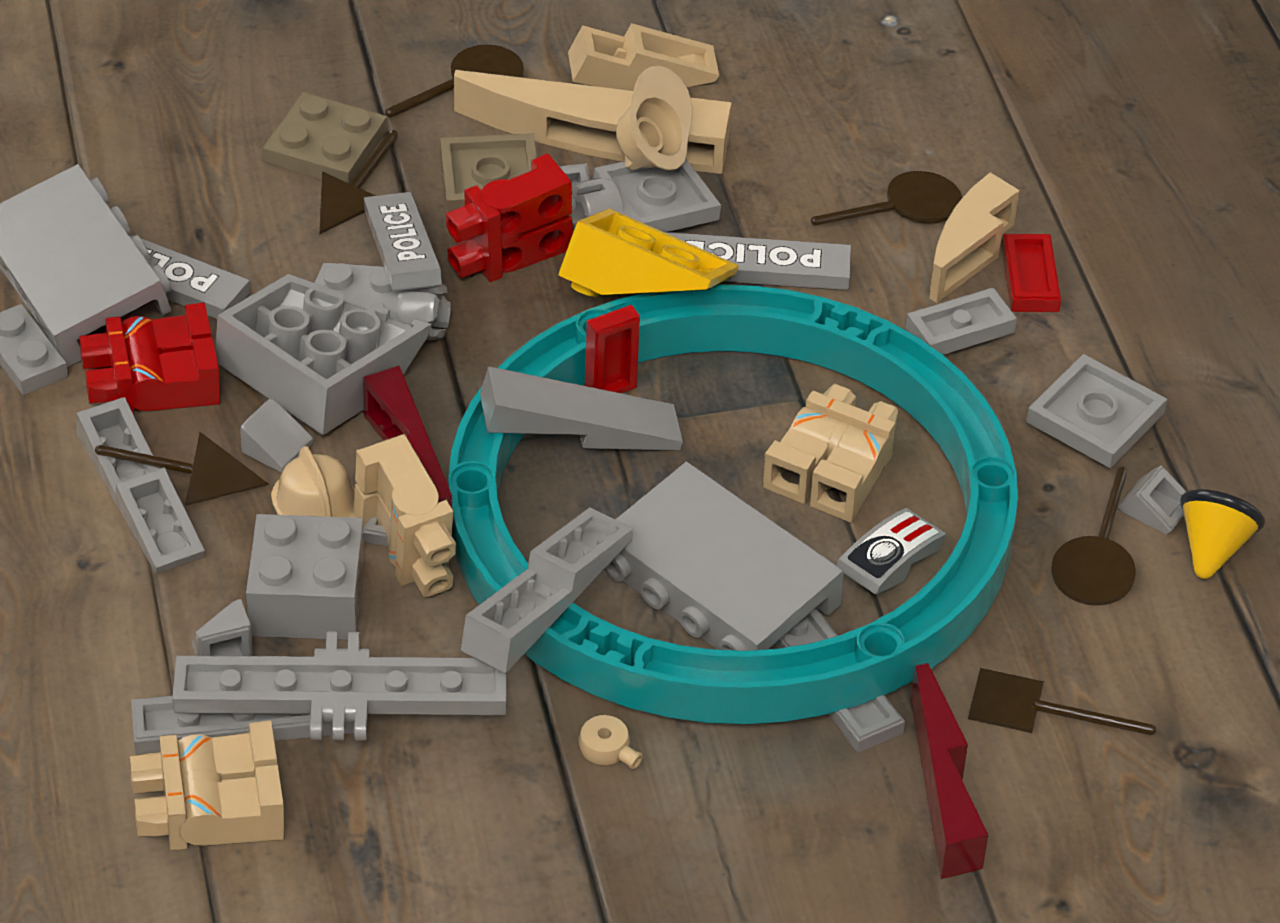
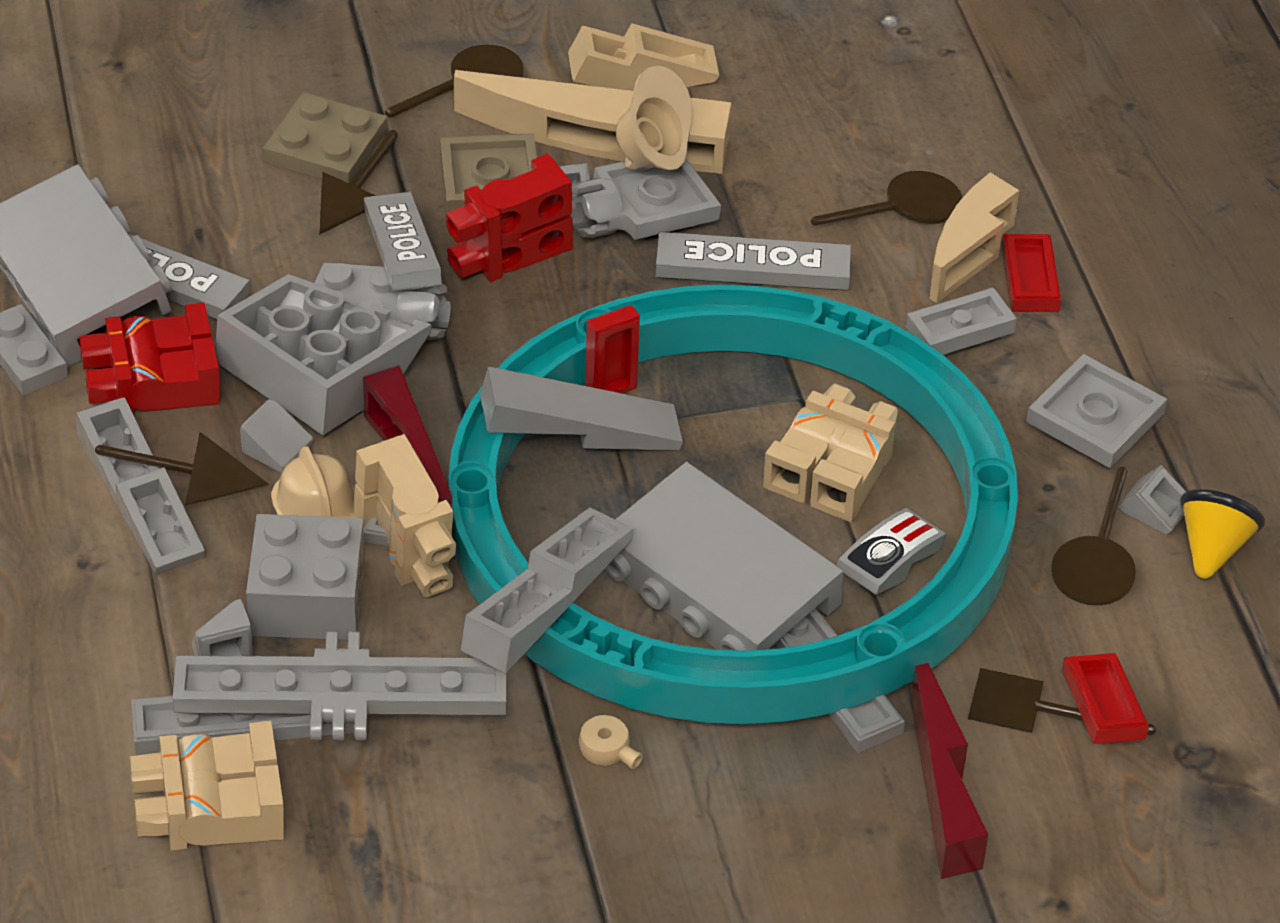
yellow slope [558,208,739,297] -> none
none -> red tile [1062,653,1149,744]

